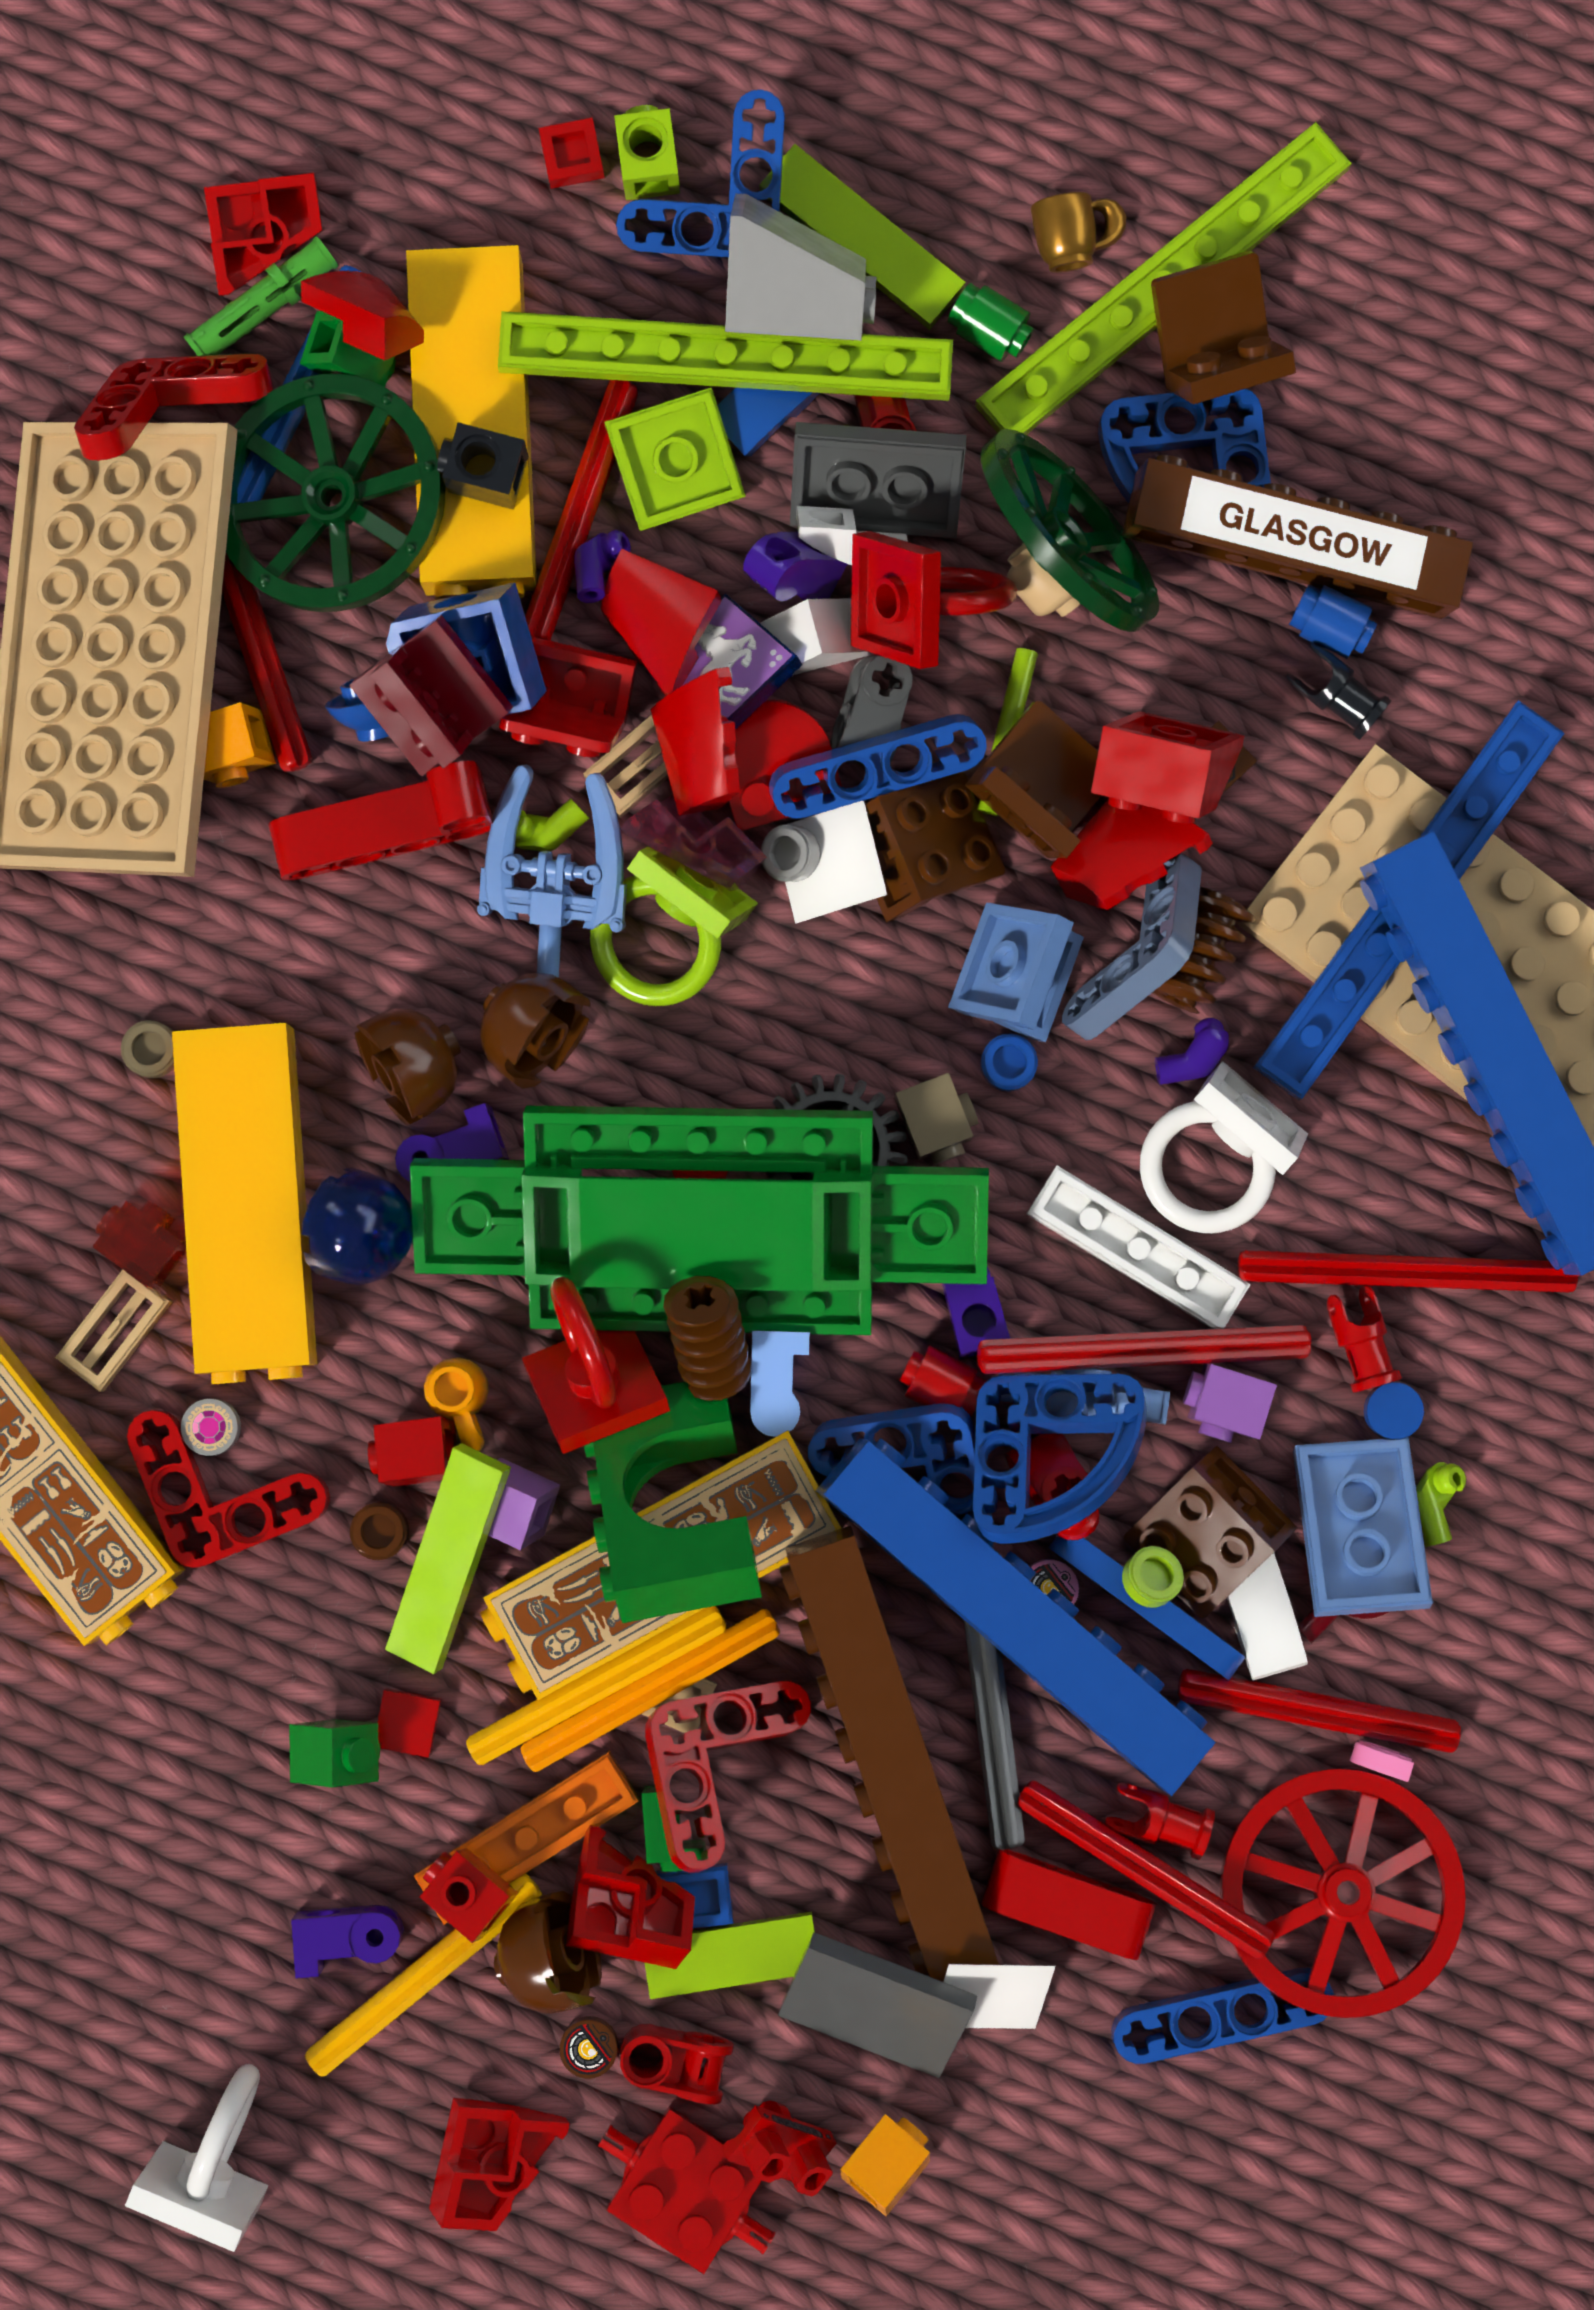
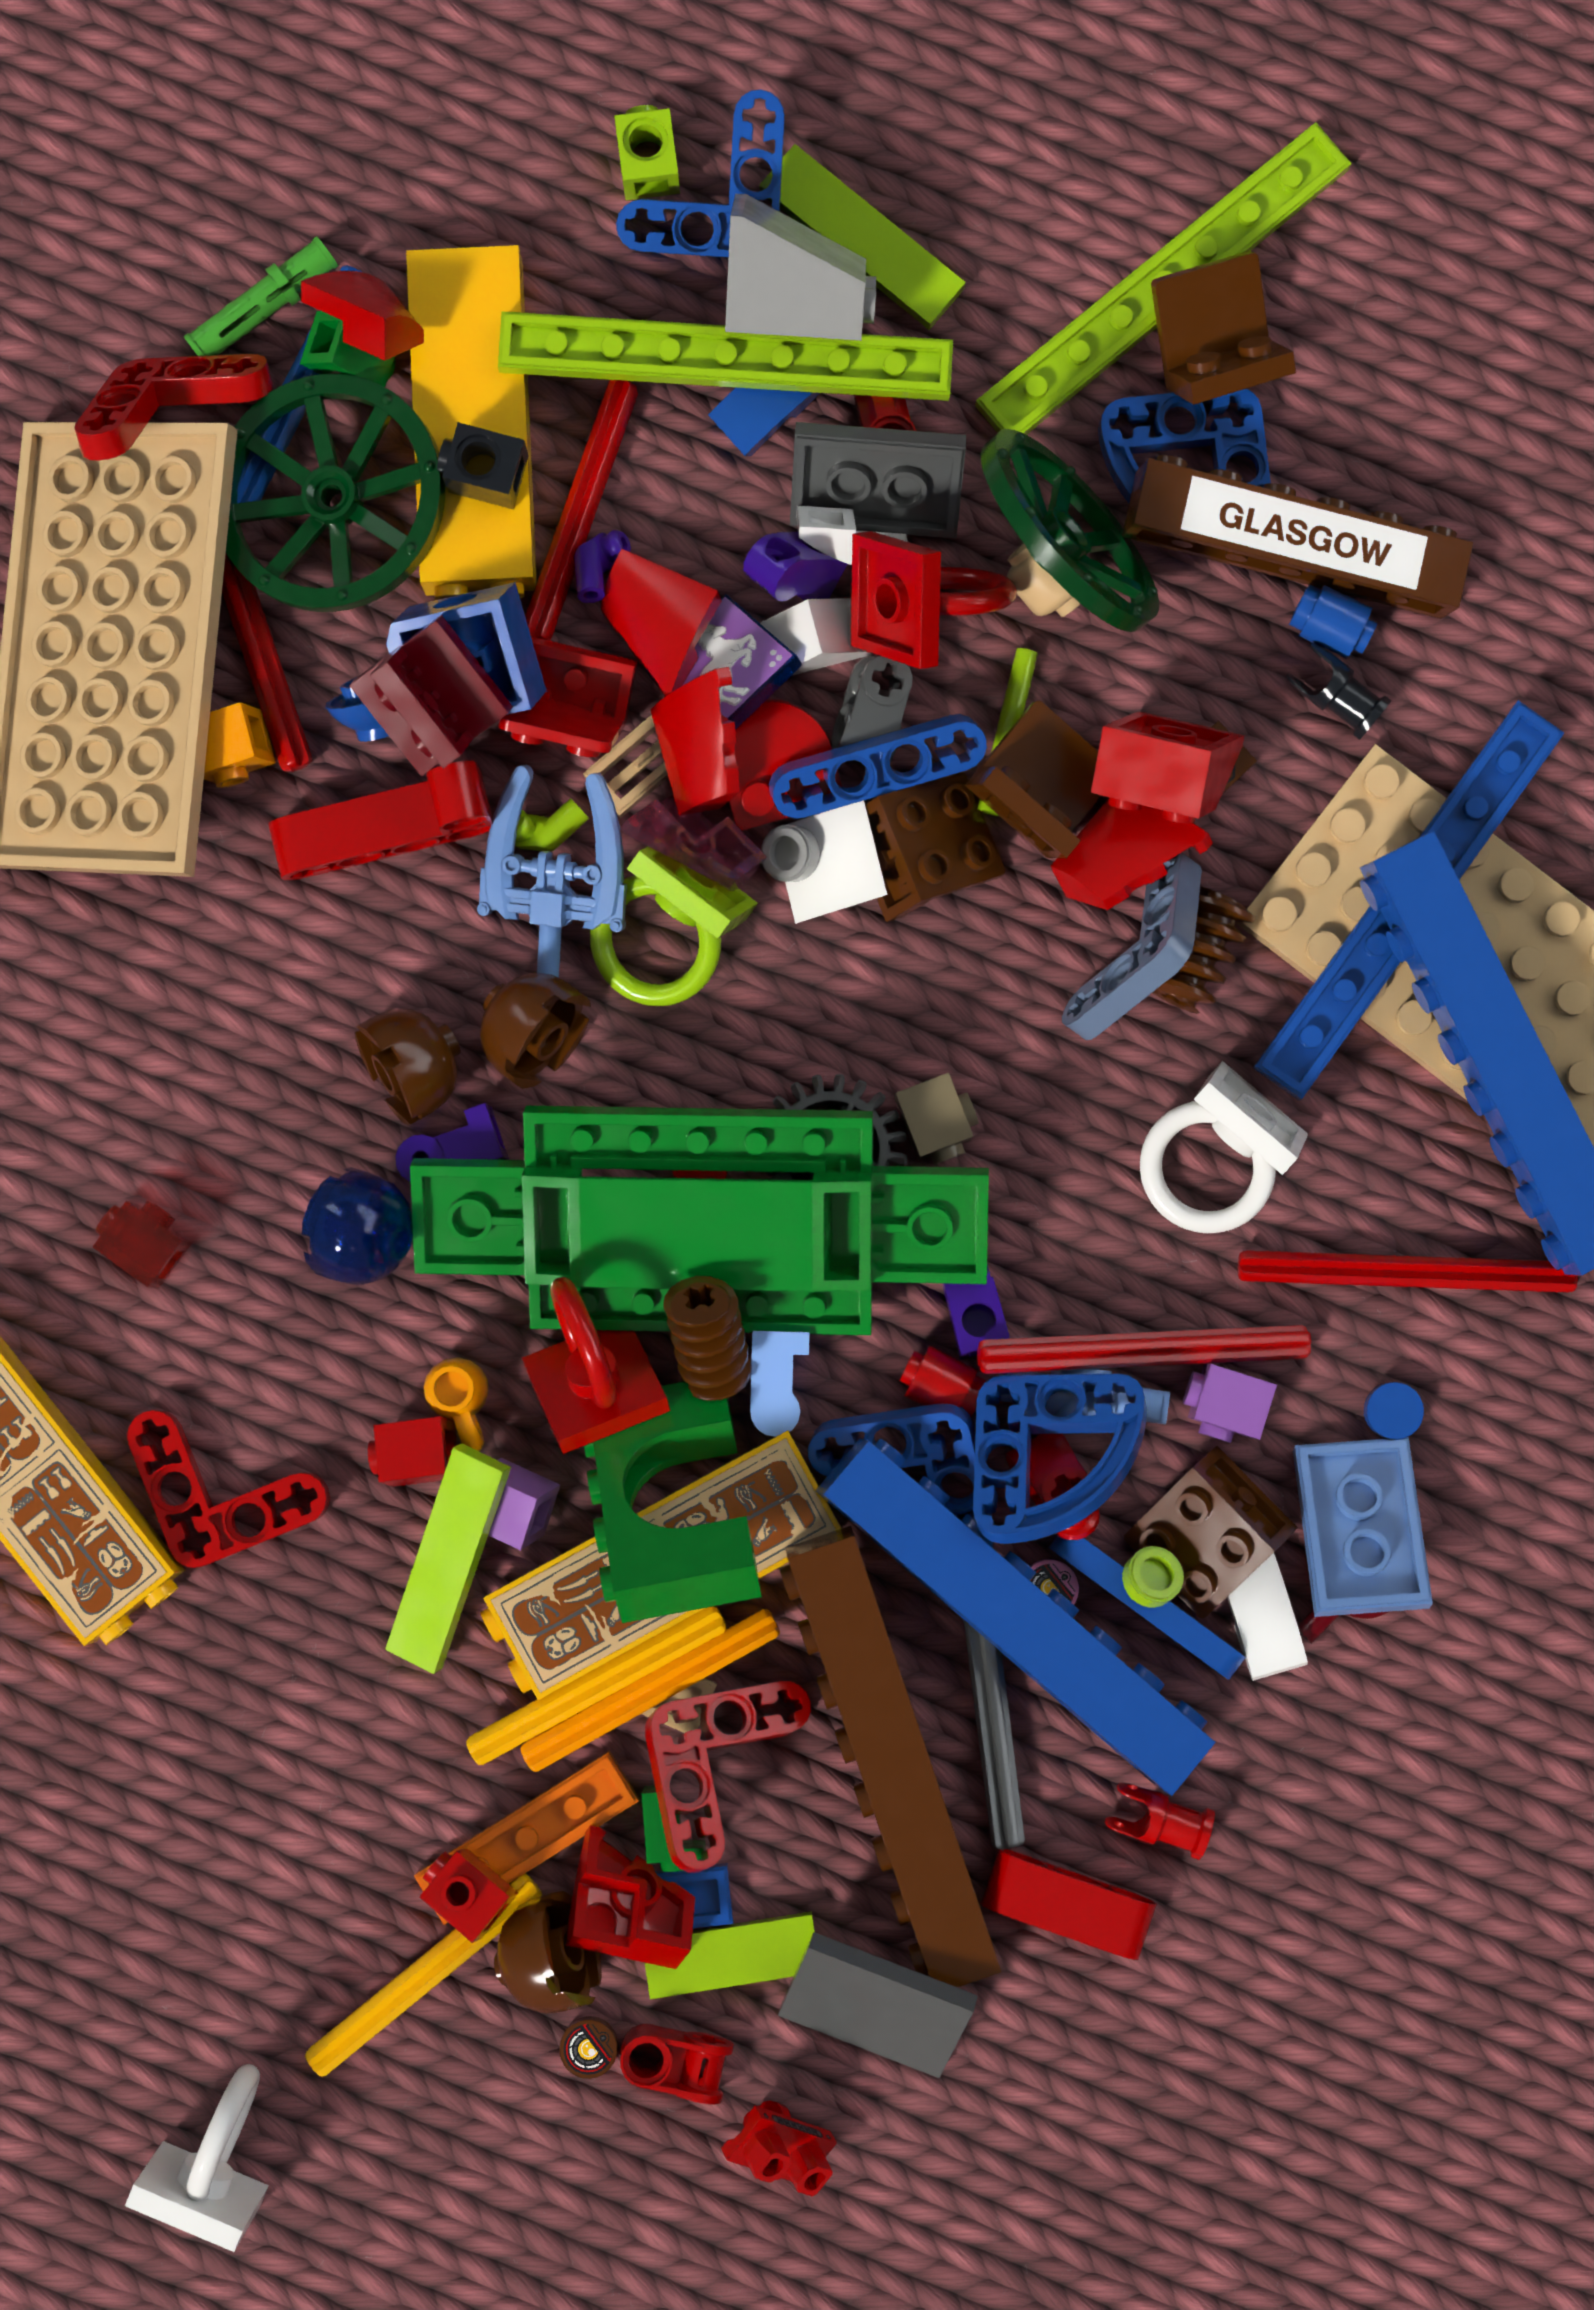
tan tile [55,1267,173,1392] -> none
dark tan tile [121,1020,174,1078] -> none
yellow brick [172,1023,318,1384] -> none
tile [181,1399,241,1456] -> none
red slope [204,173,323,296] -> none
green brick [289,1719,380,1788] -> none
dark purple leg [291,1905,404,1979] -> none
reddish brown tile [350,1502,409,1560] -> none
red tile [377,1688,442,1758] -> none
red slope [429,2098,570,2231] -> none
red tile [538,117,605,189] -> none
red plate [597,2106,776,2274] -> none
lime tile [604,387,746,531] -> none
light orange brick [840,2114,930,2217] -> none
white sticker [944,1964,1056,2029] -> none
green brick [947,283,1034,362] -> none
medium blue bracket [948,902,1084,1042] -> none
blue tile [980,1034,1038,1092] -> none
red axle [1017,1781,1275,1959] -> none
white tile [1027,1165,1251,1329] -> none
pearl gold piece [1030,192,1126,273] -> none
blue beam [1111,1968,1334,2064] -> none
dark purple arm [1155,1018,1229,1085] -> none
red axle [1178,1669,1461,1753] -> none
red wheel [1220,1769,1466,2018] -> none
red piece [1327,1285,1402,1393] -> none
bright pink tile [1350,1739,1414,1782] -> none
lime arm [1416,1462,1466,1547] -> none

